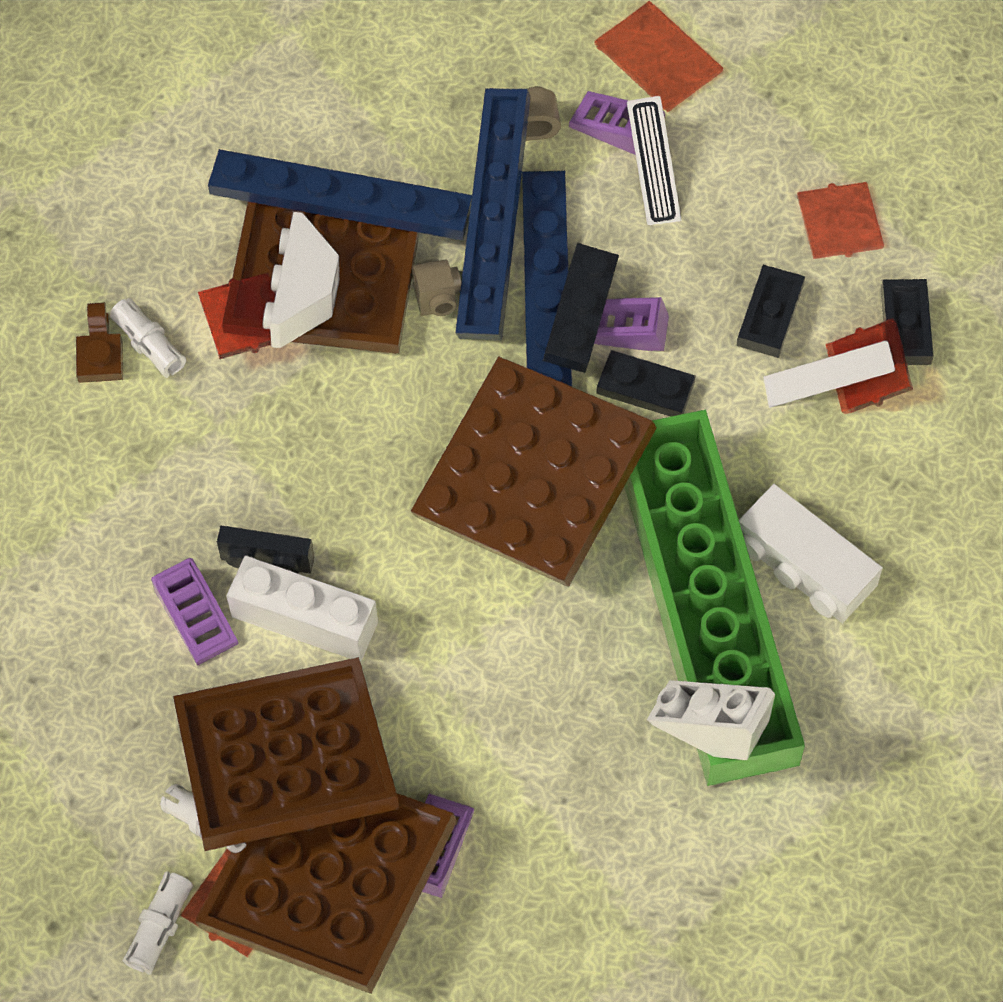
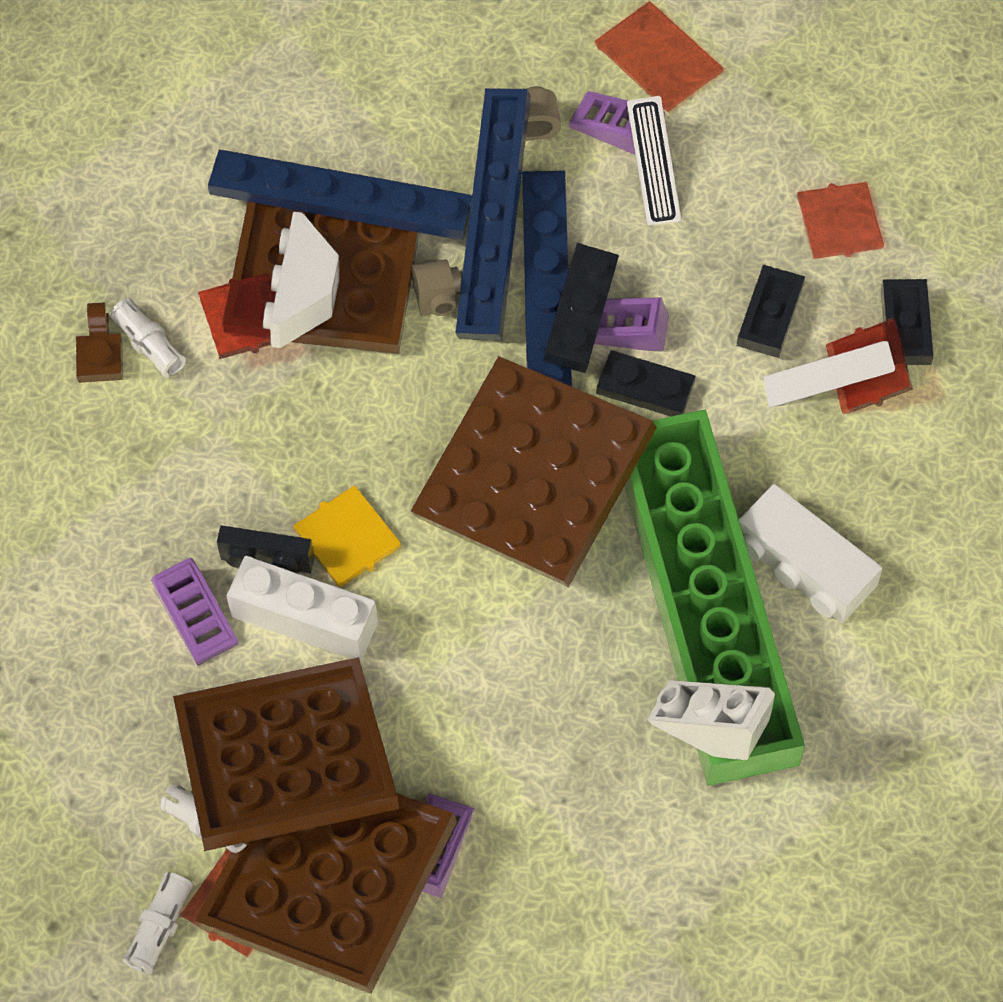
none -> yellow piece [293,485,401,588]

